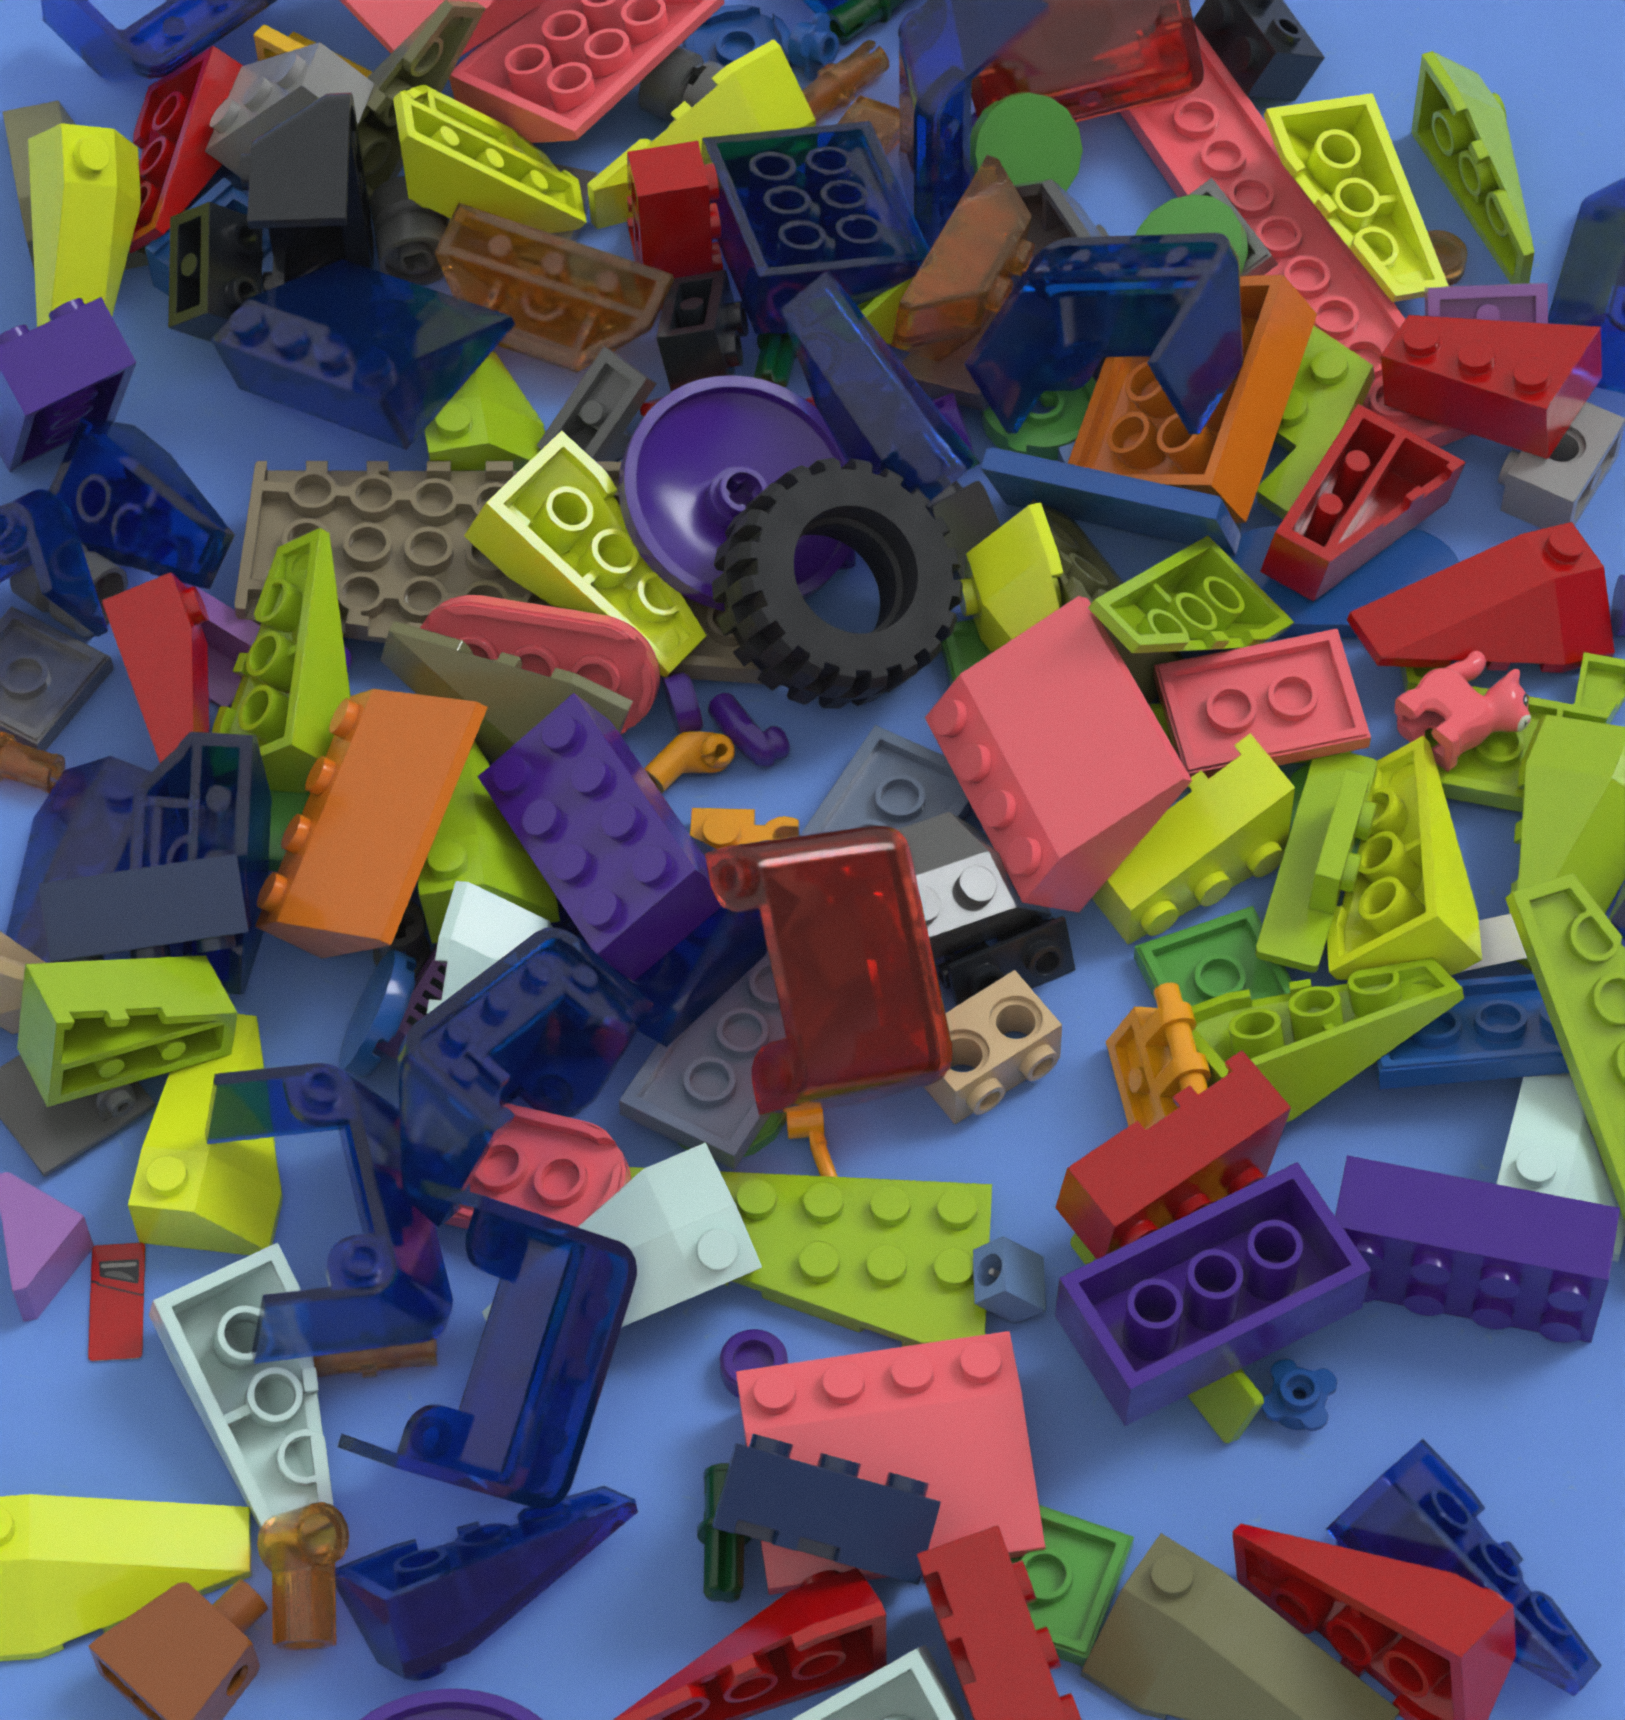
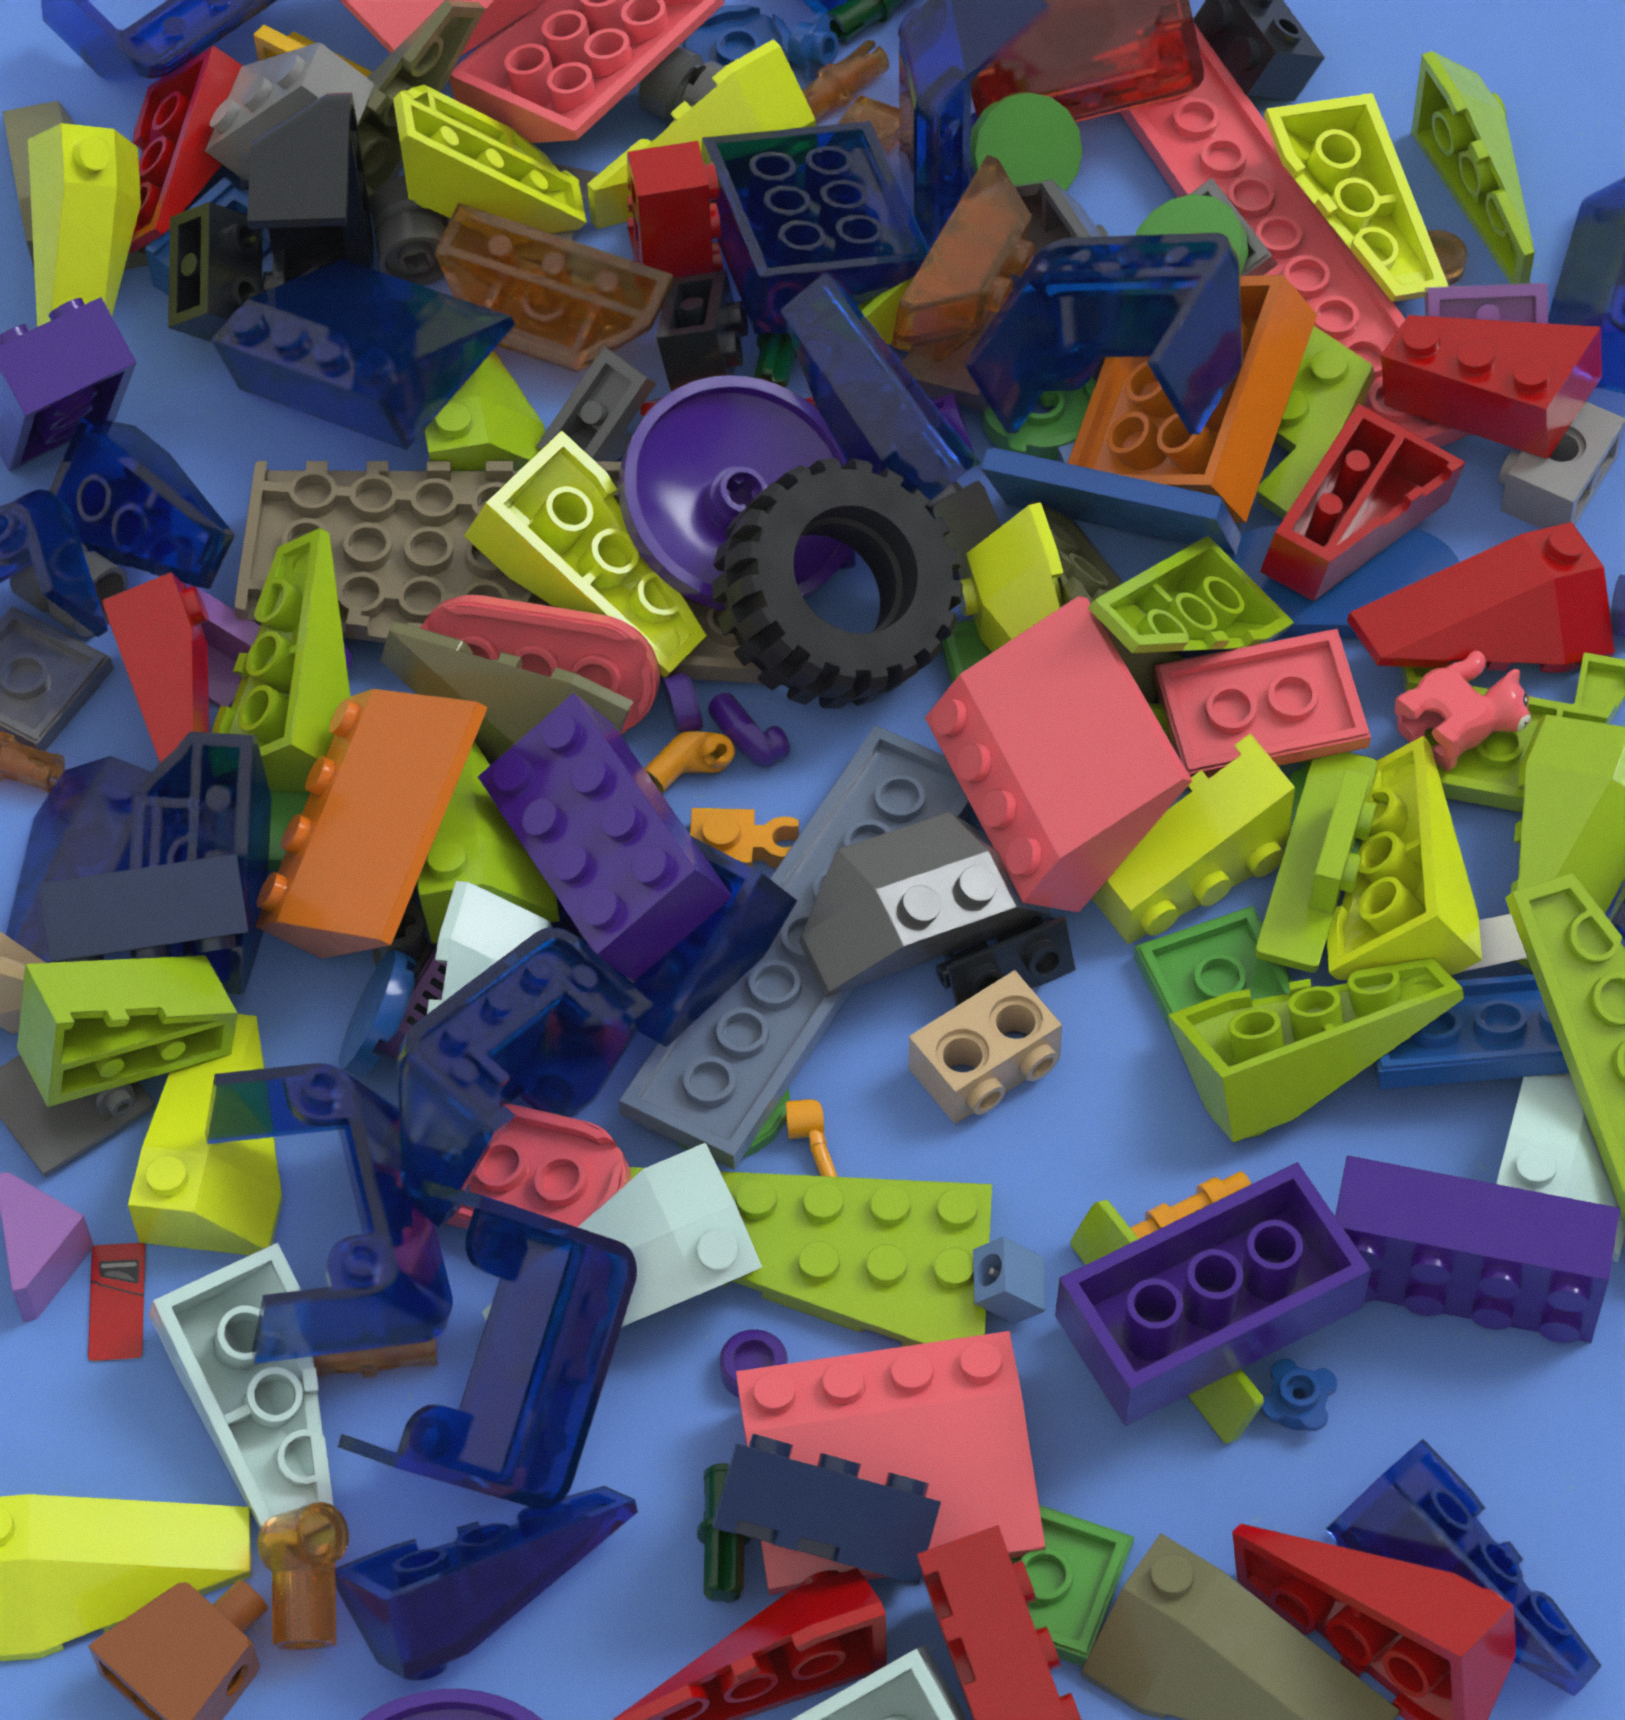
clear red windscreen [704,826,953,1115] -> none
red wedge [1055,1050,1291,1259] -> none
light orange plate [1106,982,1211,1130] -> none

